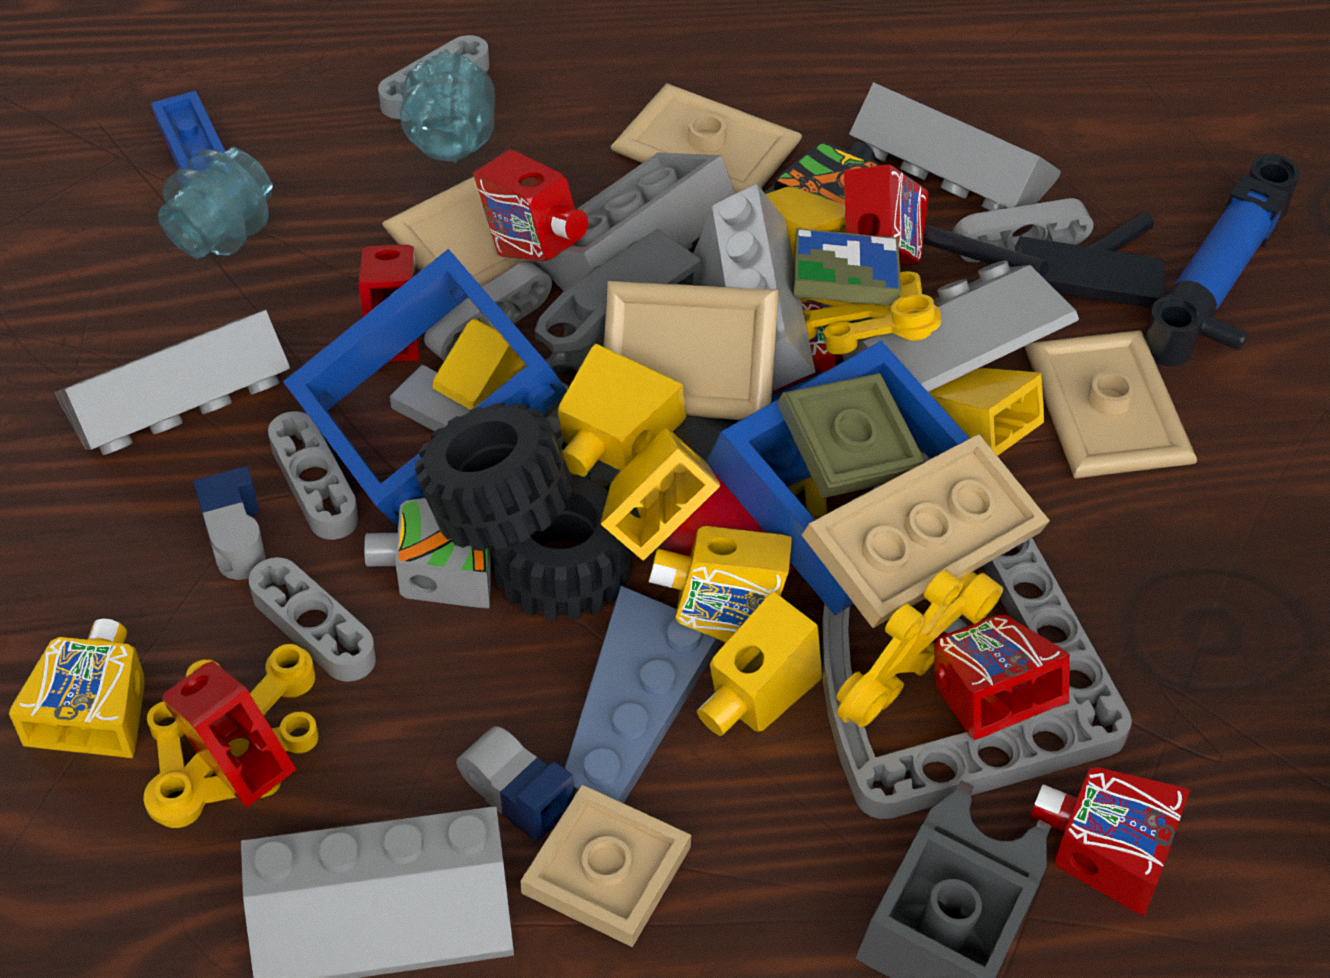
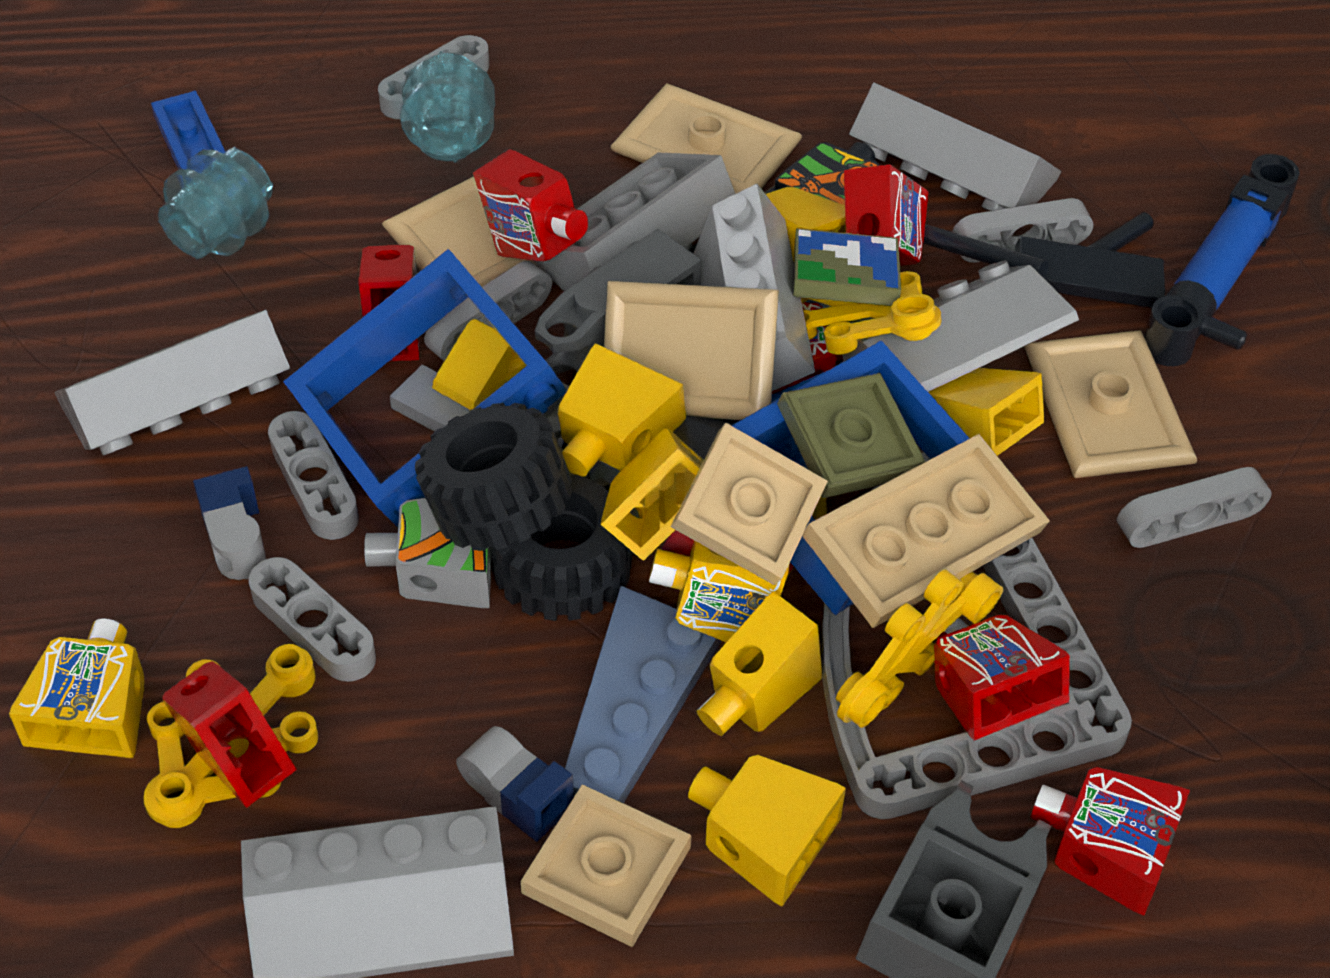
none -> tan plate [670,423,828,585]
none -> yellow torso [688,755,846,907]
none -> light grey beam [1117,467,1272,548]

